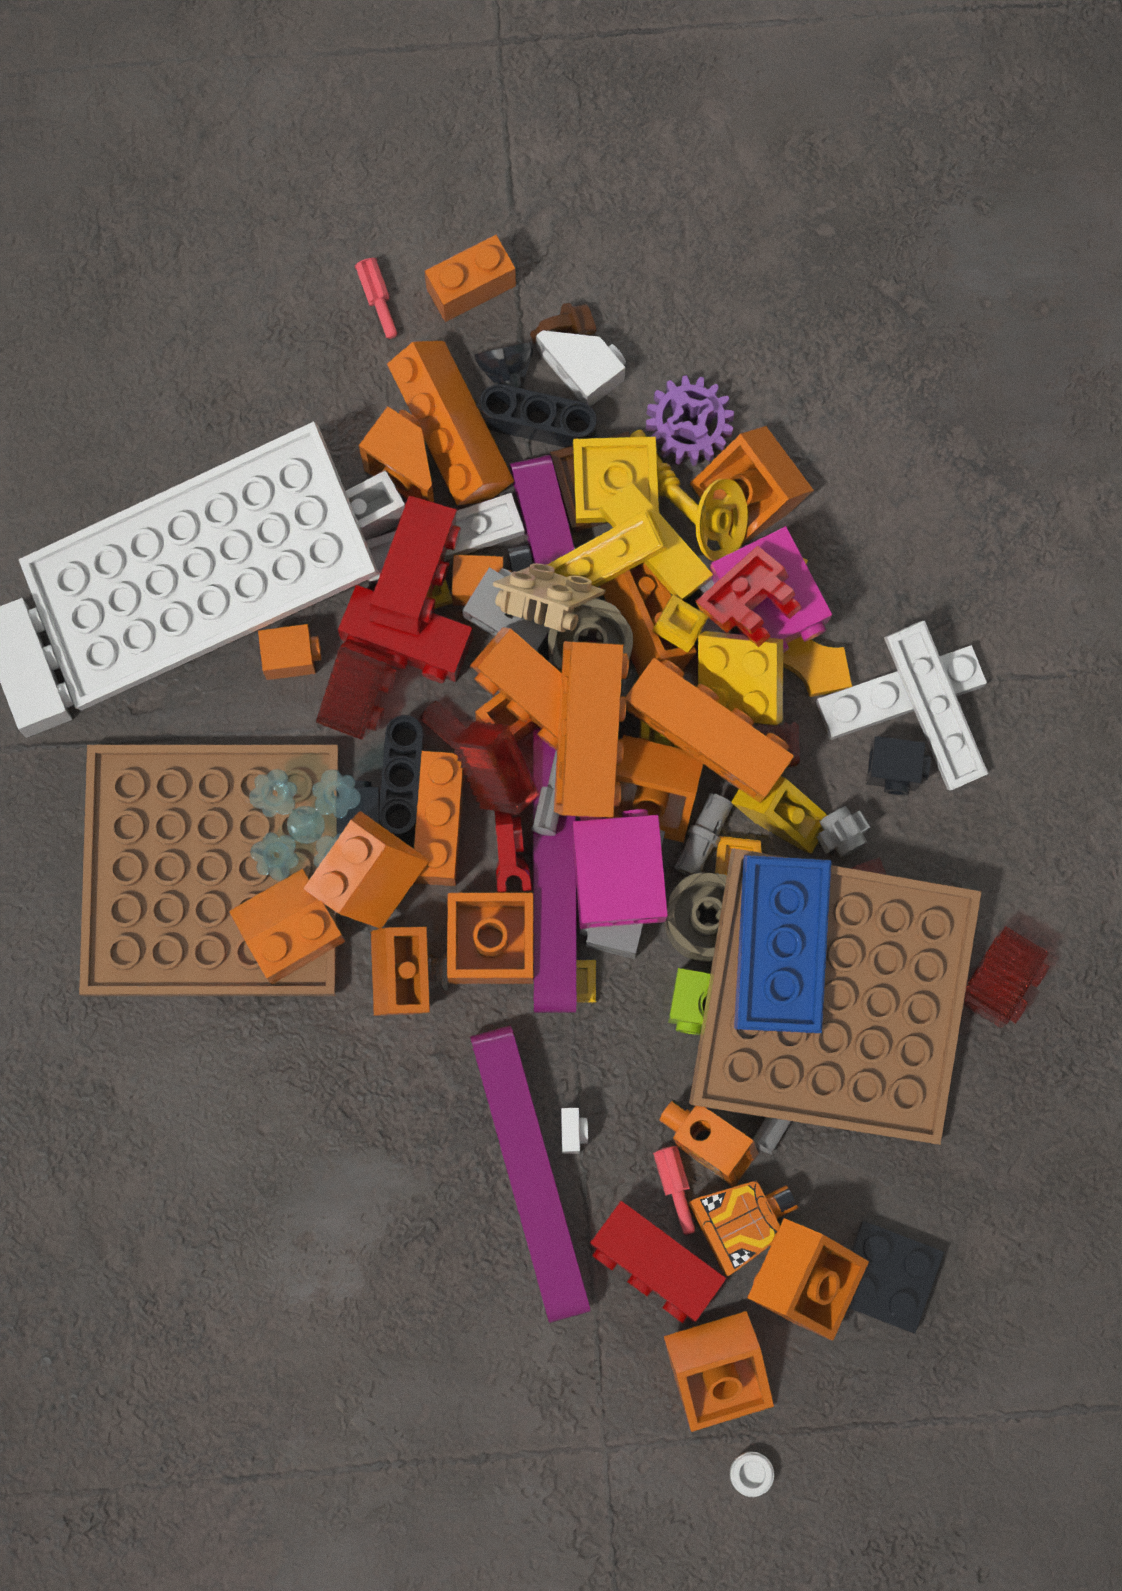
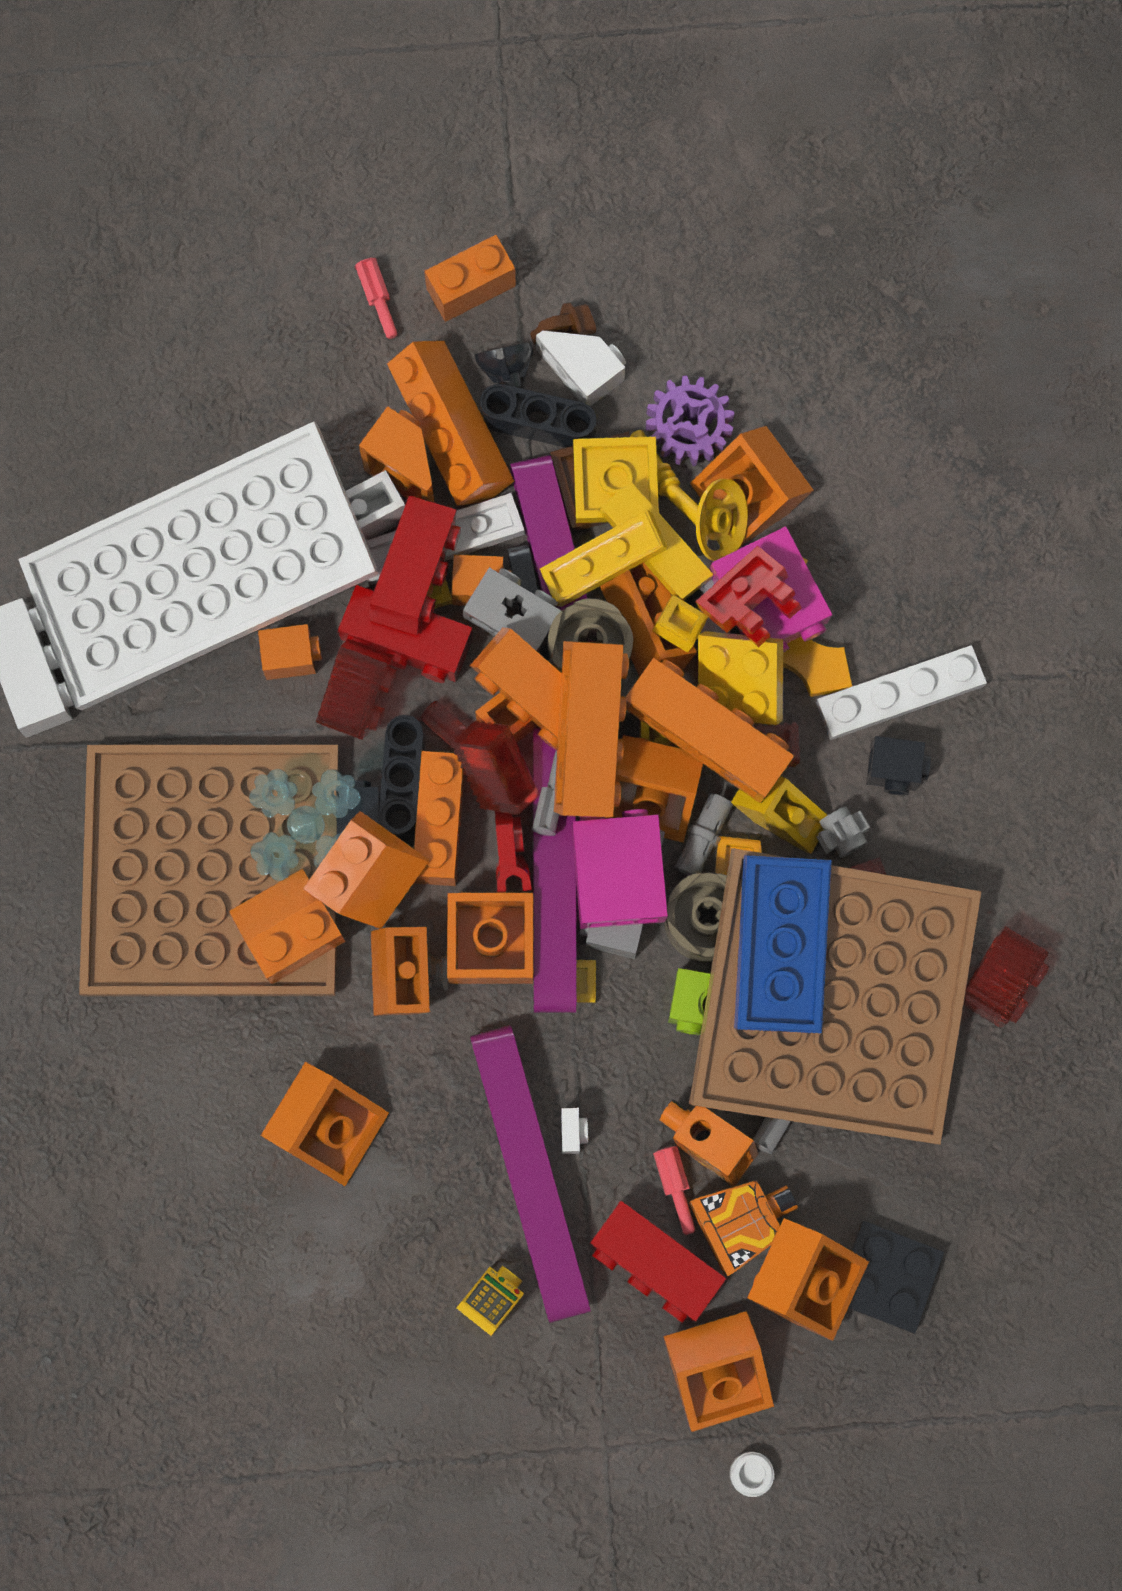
tan hinge [493,563,606,632] -> none
white tile [884,621,988,790] -> none
none -> orange slope [260,1062,389,1186]
none -> slope [456,1265,524,1336]

